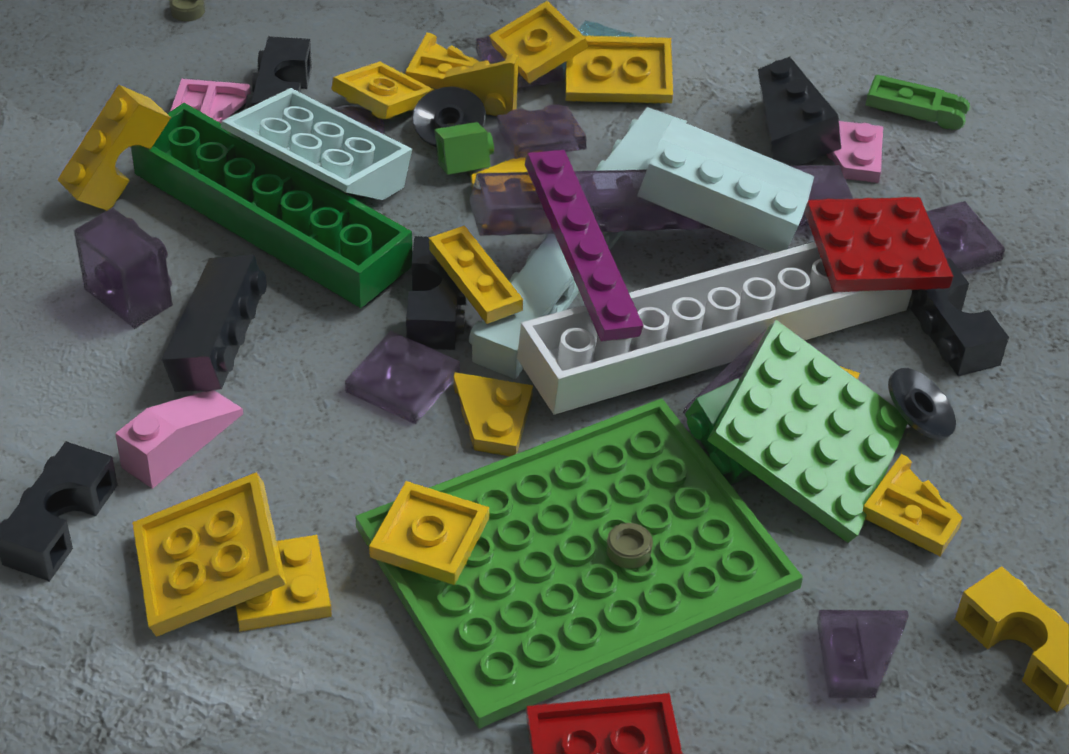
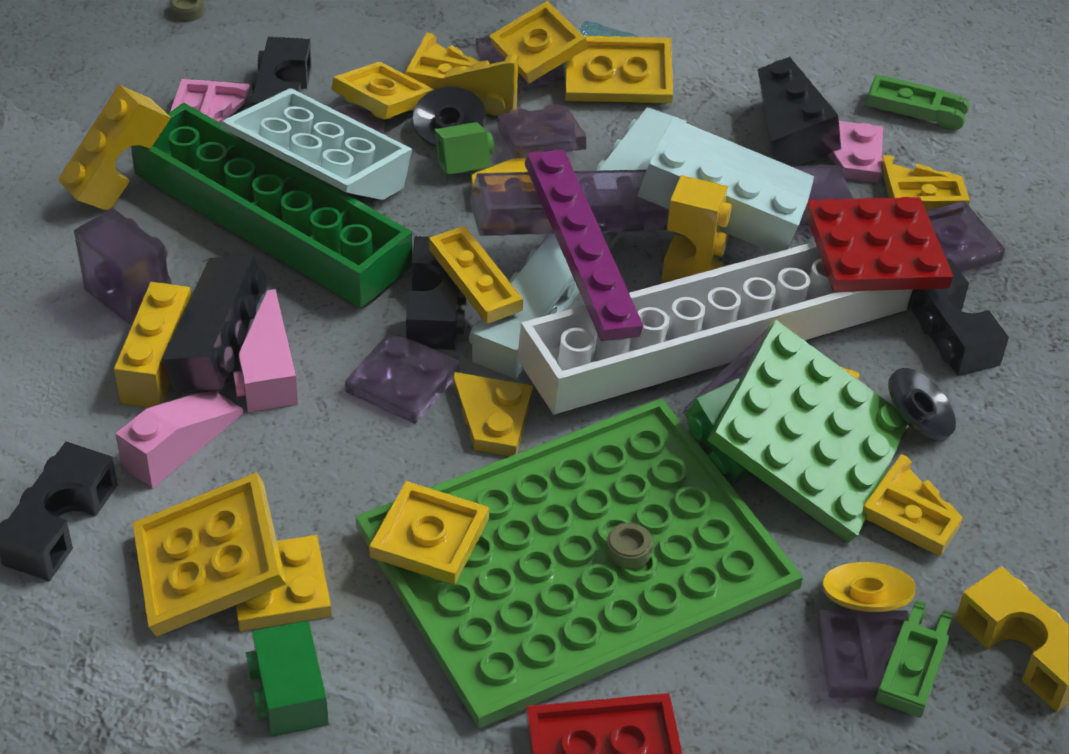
none -> yellow arch [114,282,192,408]
none -> bright pink slope [233,289,298,412]
none -> green brick [246,620,329,737]
none -> yellow arch [661,175,732,284]
none -> yellow dish [823,562,916,615]
none -> bright green hinge [875,600,954,718]
none -> yellow wing [881,155,970,213]

